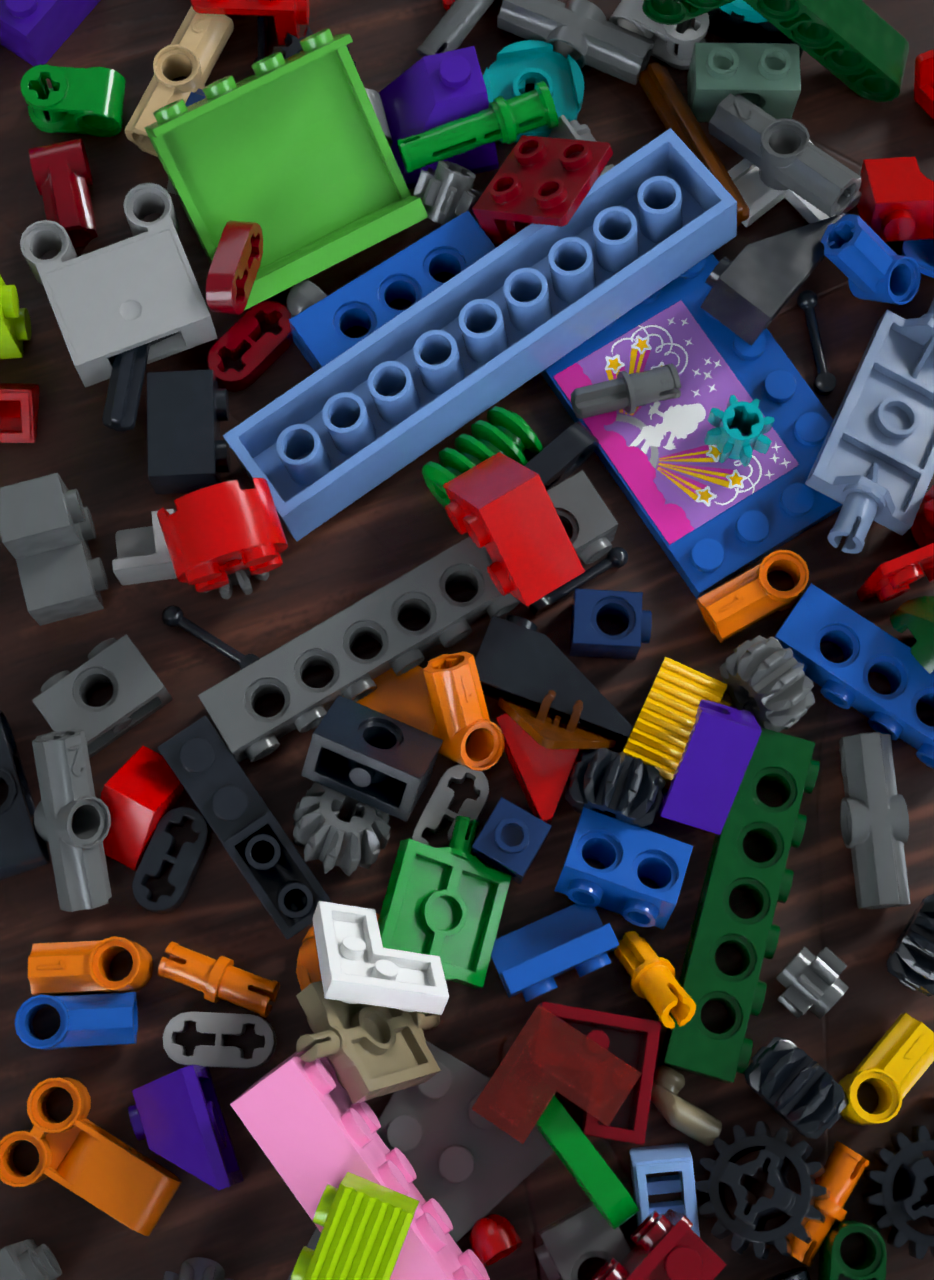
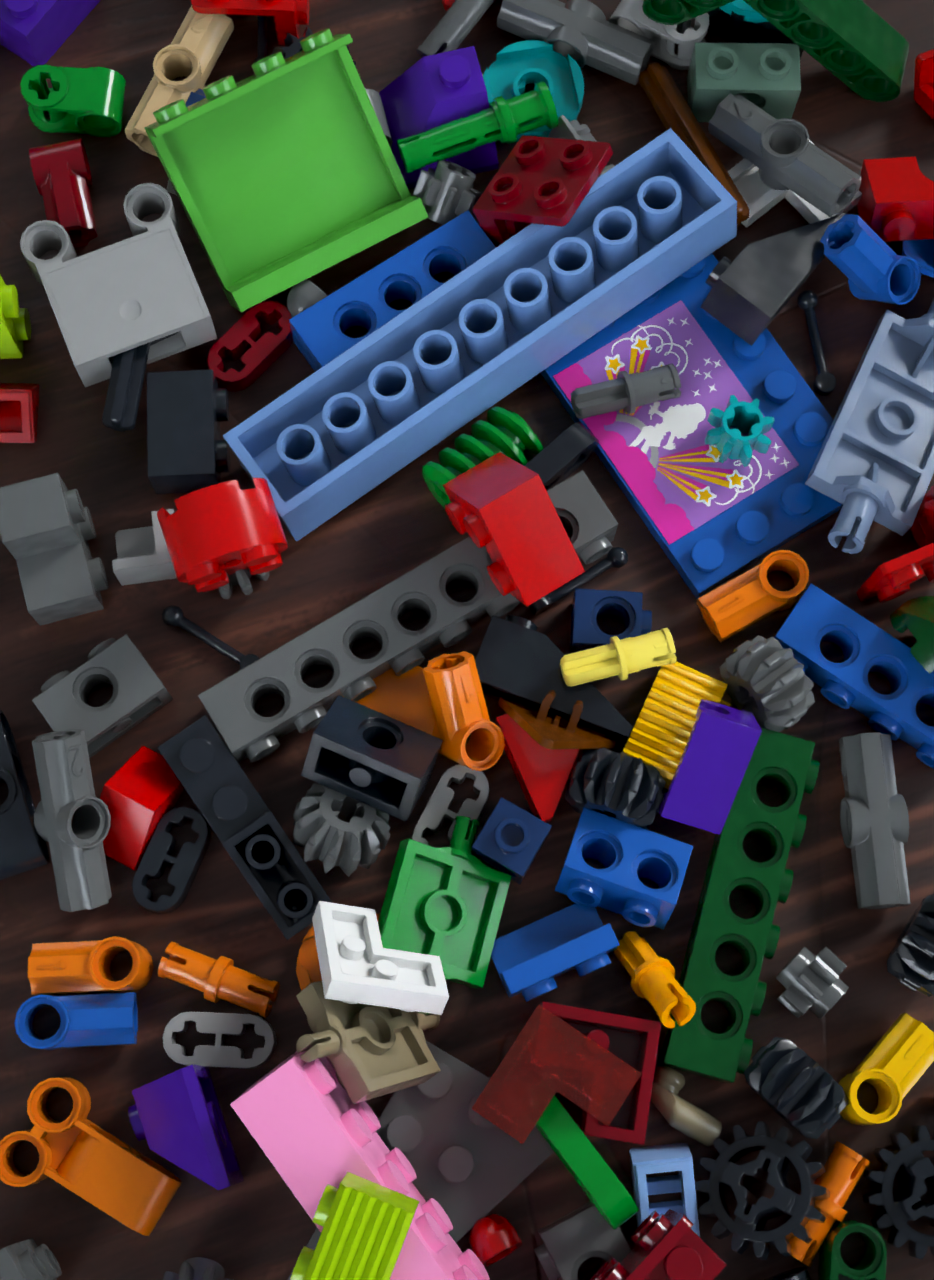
dark red beam [206,220,263,315] -> none
none -> light yellow axle [560,628,677,687]

